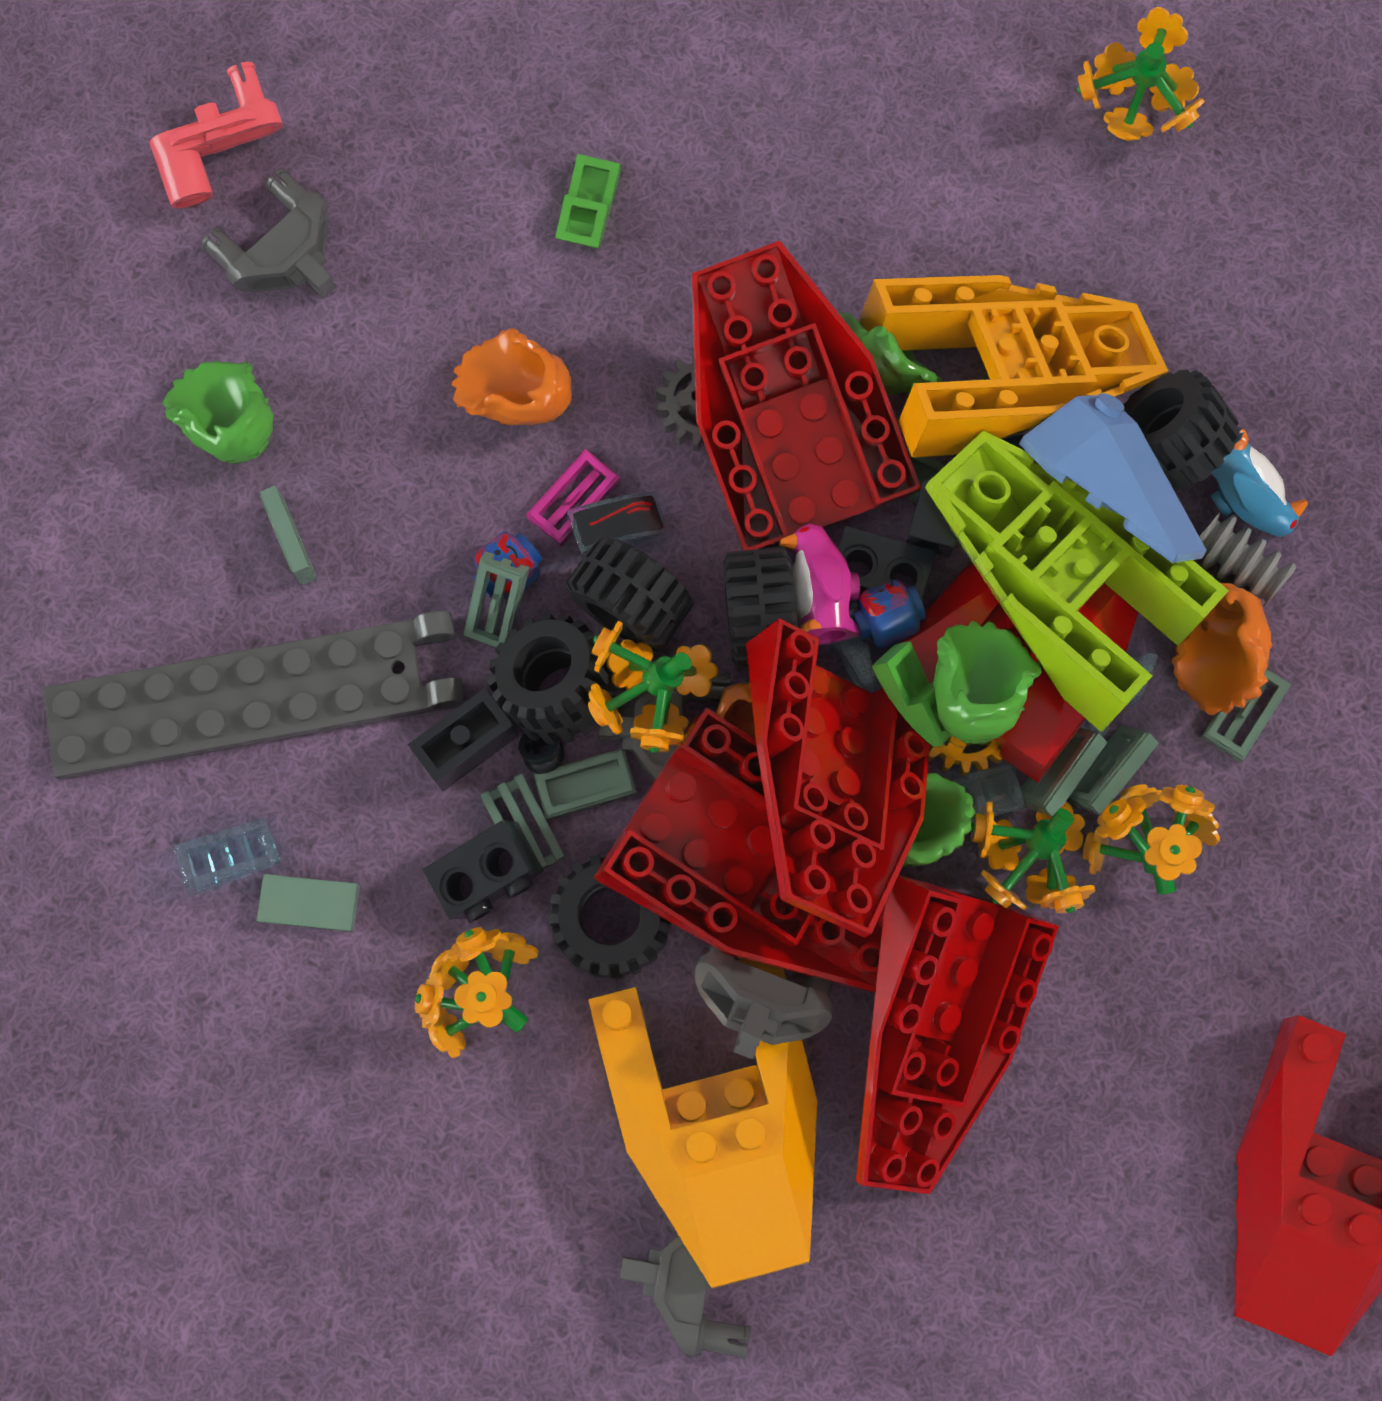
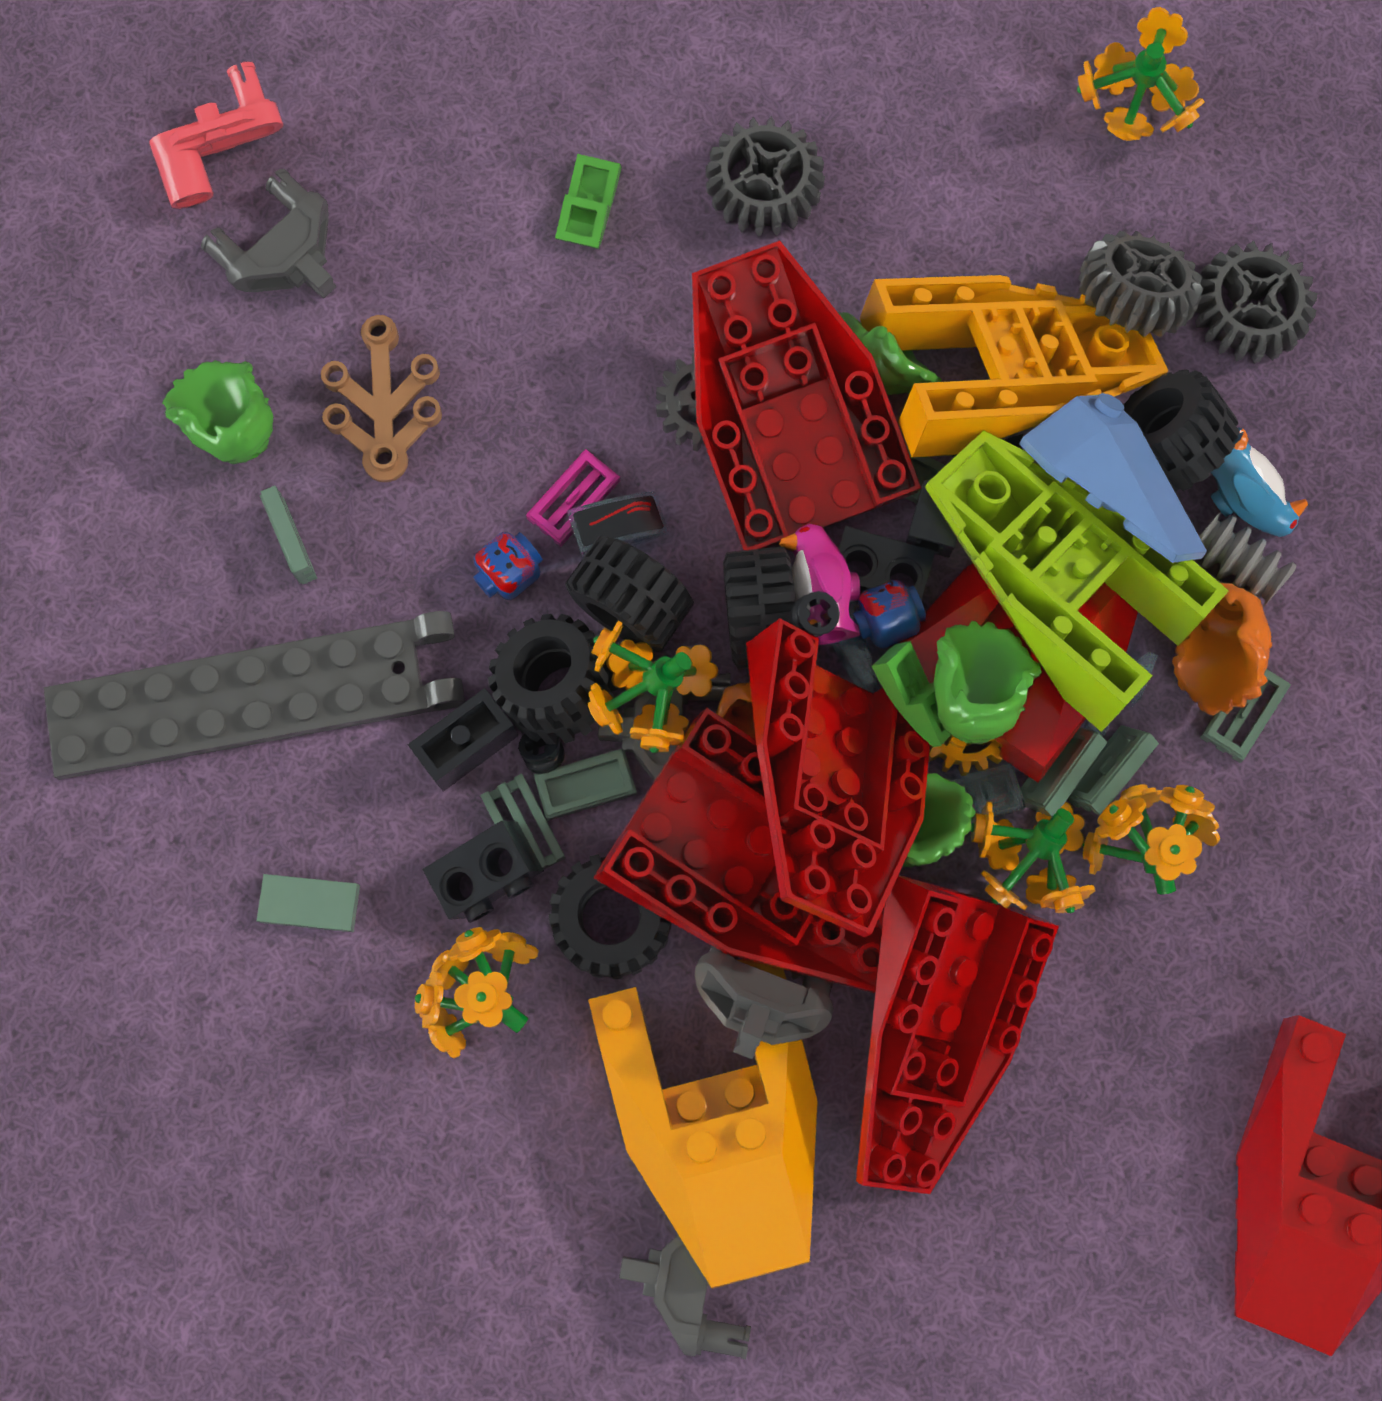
clear light blue slope [173,818,280,897] -> none
orange piece [451,328,572,425] -> none
sand green tile [463,551,530,648] -> none
none -> medium nougat plant [321,315,442,482]
none -> dark grey gear [706,116,825,236]
none -> black bush [791,591,840,637]
none -> dark grey gear [1078,231,1204,337]
none -> dark grey gear [1195,241,1318,364]

